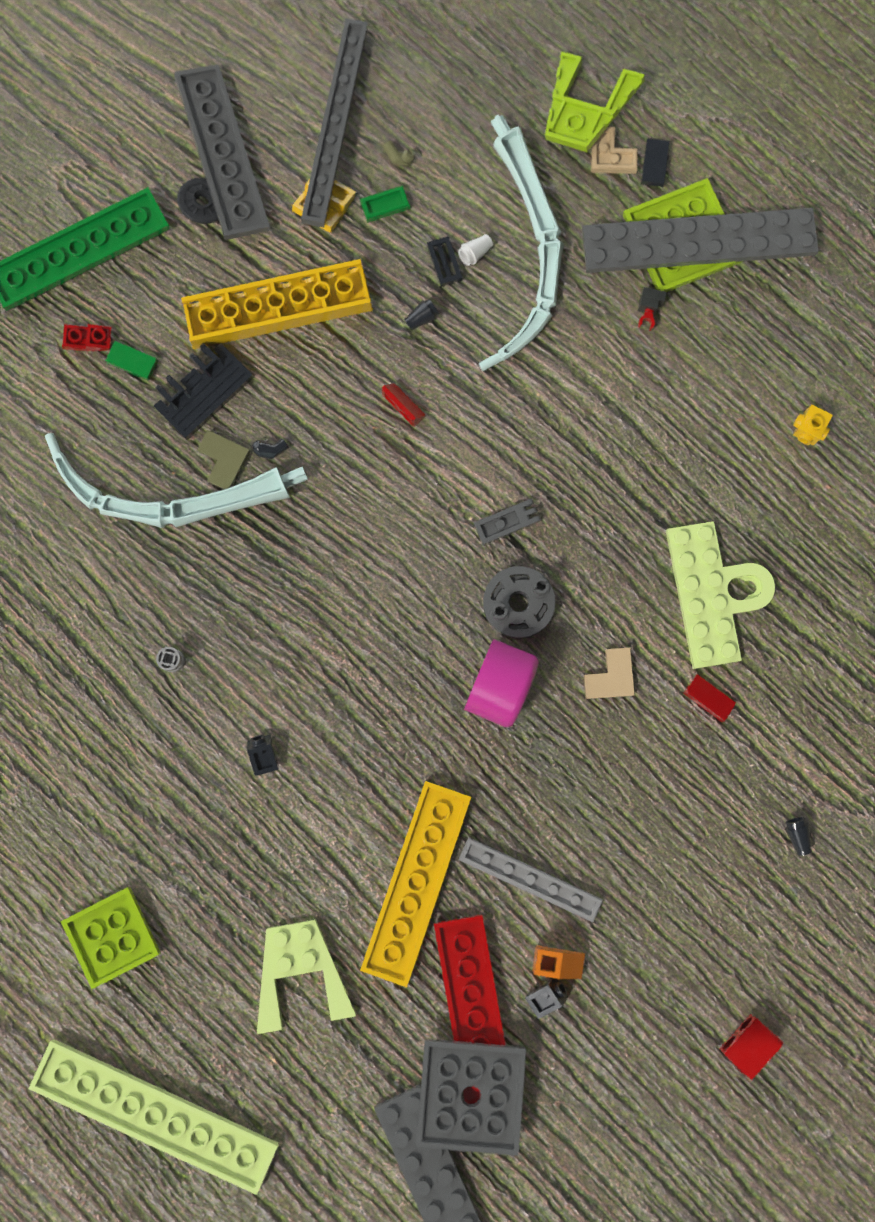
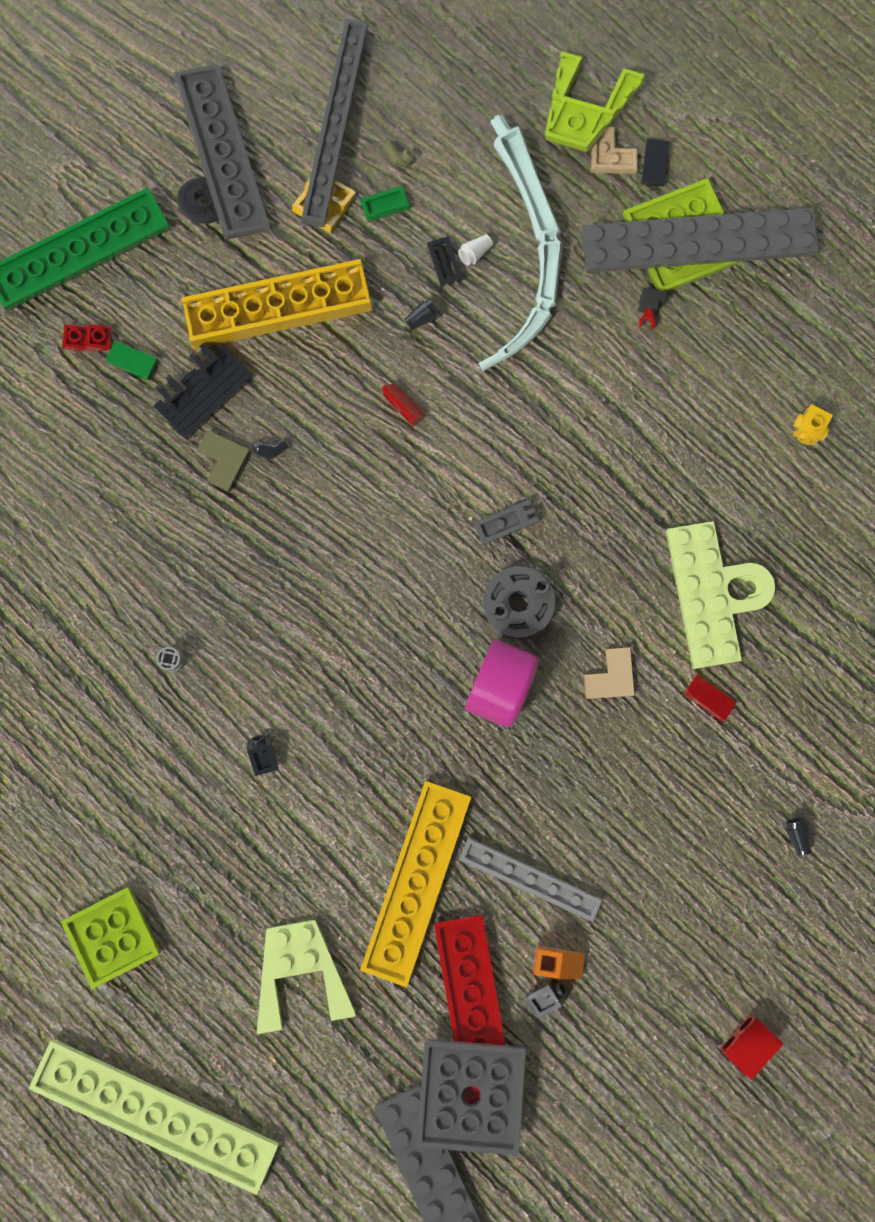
light aqua animal [45,433,308,528] -> none

